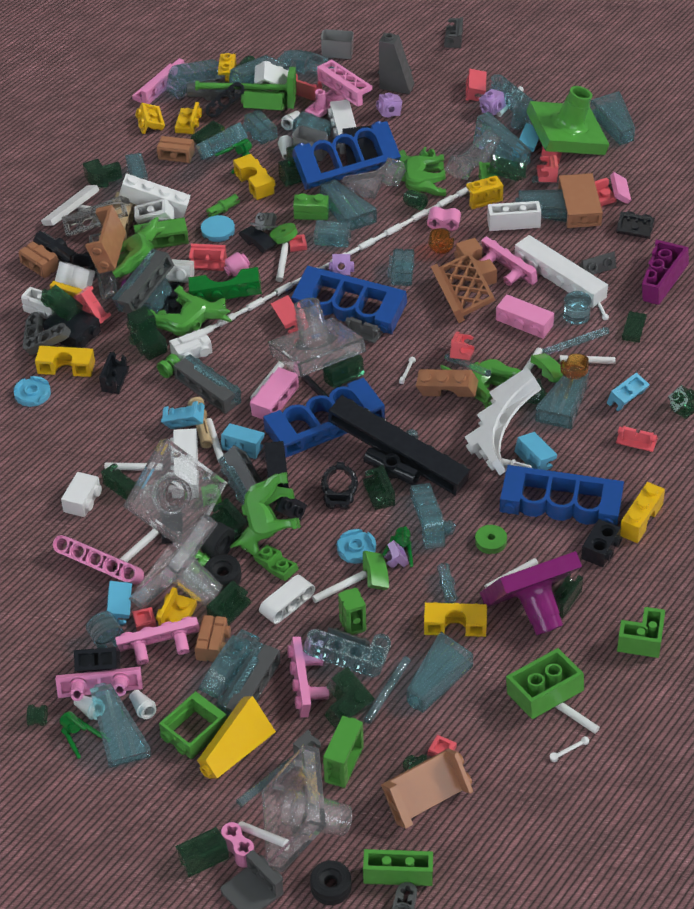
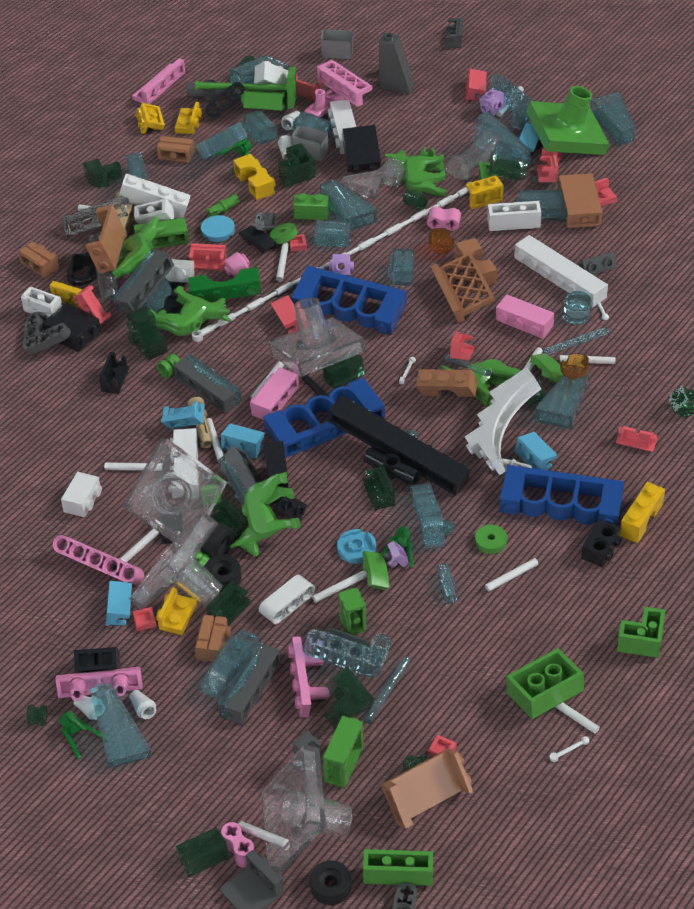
medium azure tile [14,376,51,407] -> none
black piece [33,231,78,264] -> none
yellow arch [35,346,95,377] -> none
white tile [41,185,99,226] -> none
clear green bracket [41,285,83,321] -> none
white brick [55,262,95,290] -> none
clear light blue piece [86,611,124,648] -> none
clear green hinge [101,463,145,503] -> none
bright pink plate [115,616,200,665] -> none
bright green window [159,691,227,759] -> none
clear light blue beam [166,59,225,99] -> none
white brick [169,329,212,362] -> none
clear green tile [191,121,225,147] -> none
yellow slope [197,696,276,779] -> none
yellow bracket [218,53,237,83] -> none
clear light blue bar [236,754,295,807] -> none
bright green slope [253,545,299,581] -> none
clear light blue slope [277,50,334,75] -> none
blue fence [292,121,401,190] -> none
black piece [321,462,358,510] -> none
dark grey hinge [343,317,383,344] -> none
lavender brick [376,93,402,118] -> none
clear light blue slope [407,632,473,713] -> none
yellow arch [424,602,487,637] -> none
bright pink plate [479,236,538,286] -> none
magenta piece [480,551,582,636] -> none
clear green hinge [554,574,583,618] -> none
medium azure hinge [607,373,650,411] -> none
bright pink tile [610,172,631,204] -> none
black bracket [616,211,655,239] -> none
clear green tile [622,311,647,343] -> none
magenta wedge [642,239,689,305] -> none

